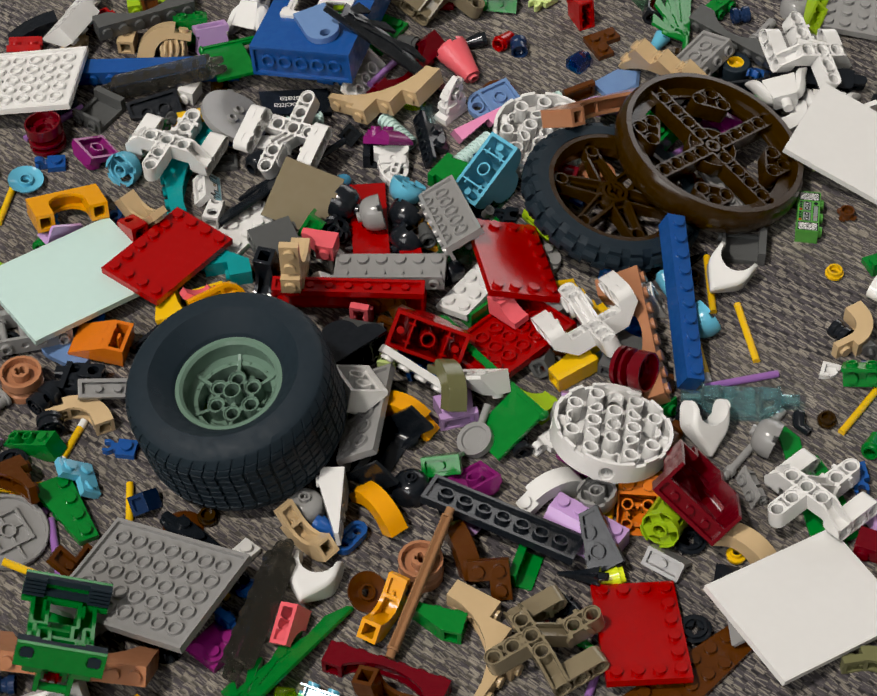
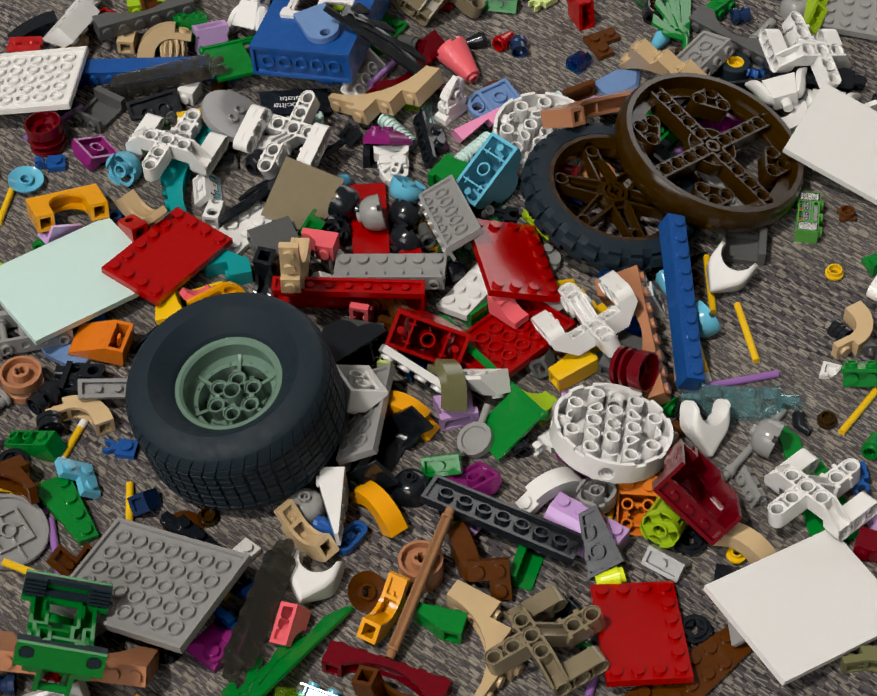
black piece [557,566,609,587] -> none

